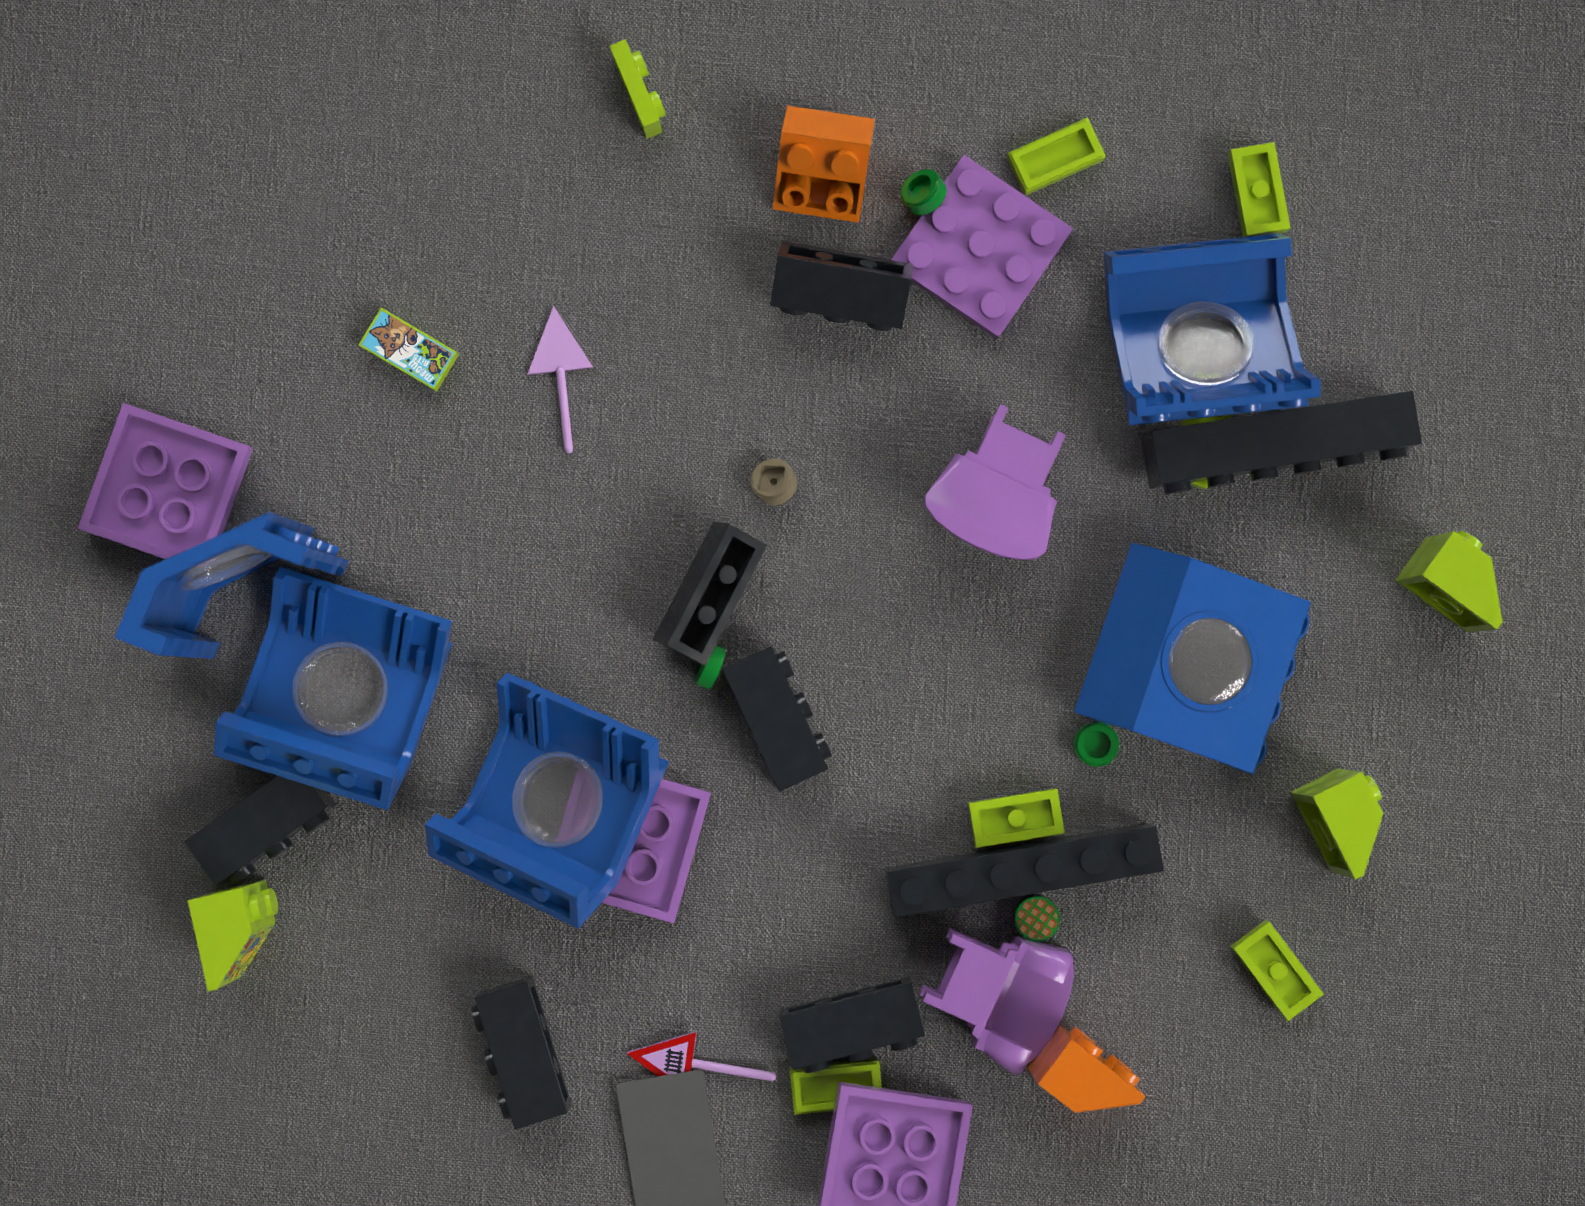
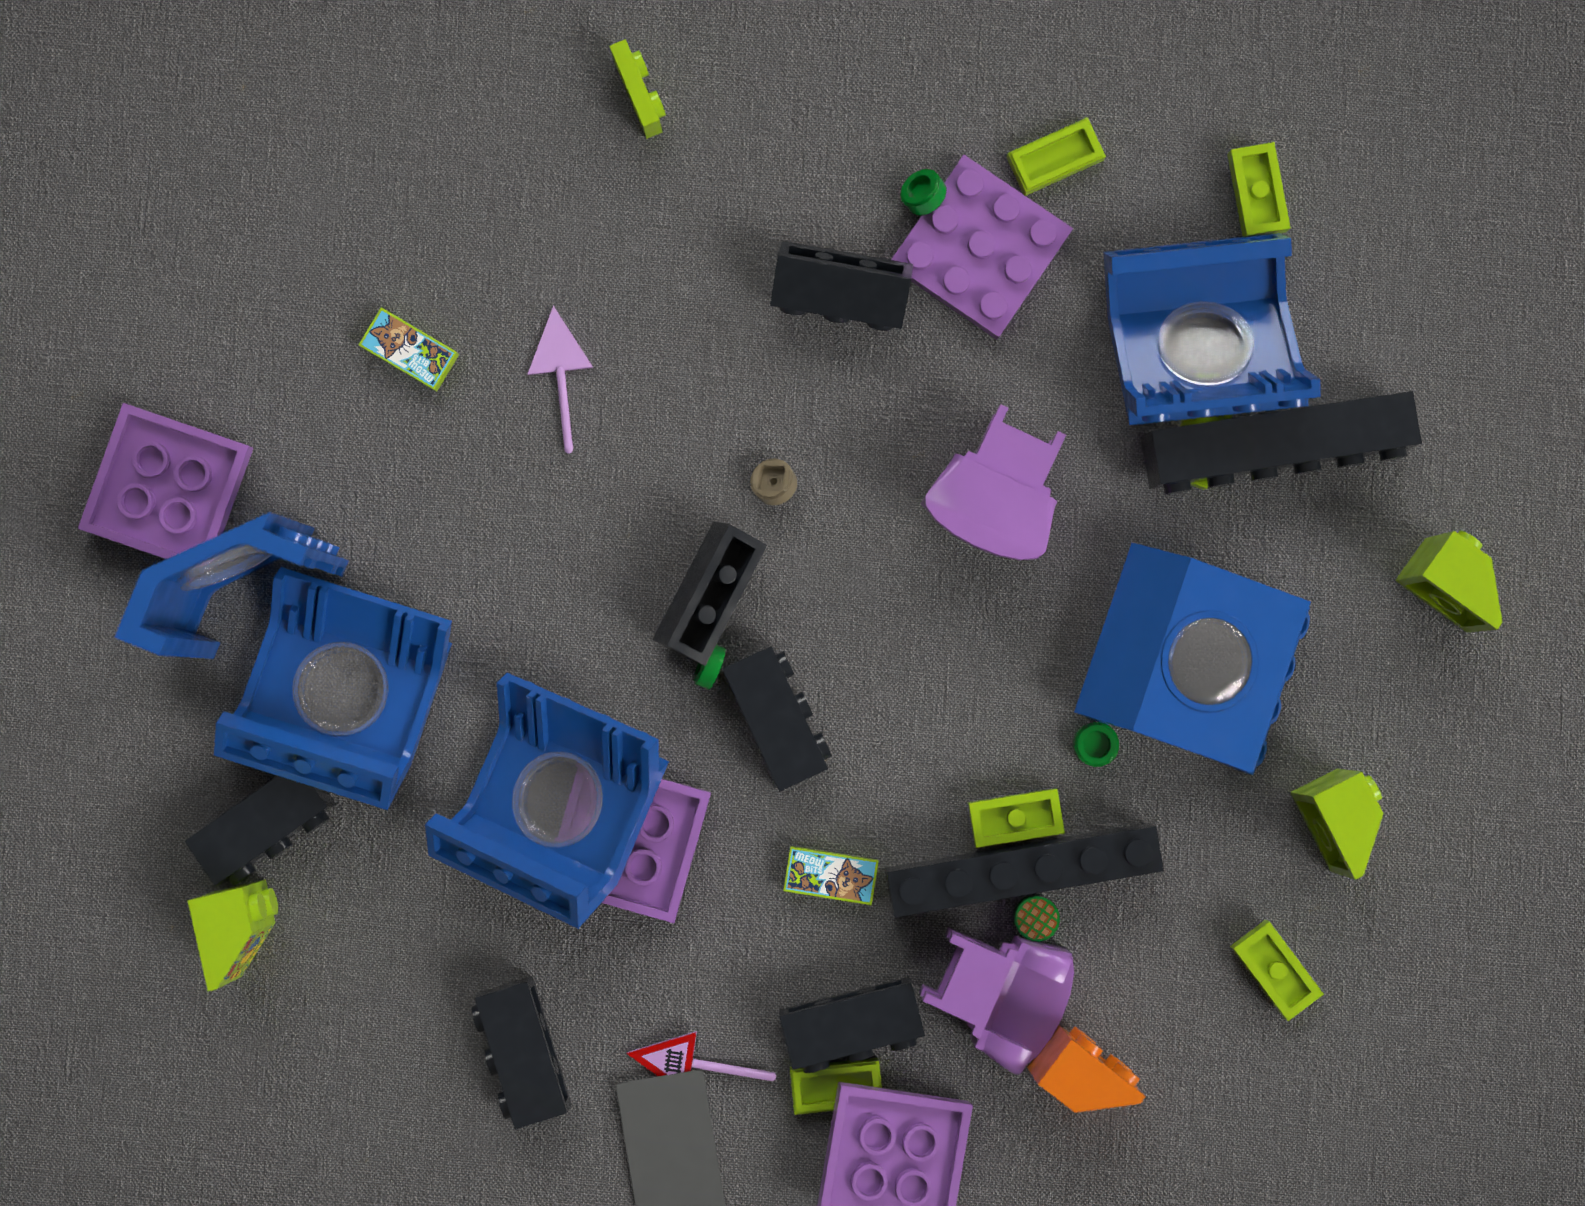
orange slope [772,105,875,223] -> none
none -> tile [783,846,879,905]

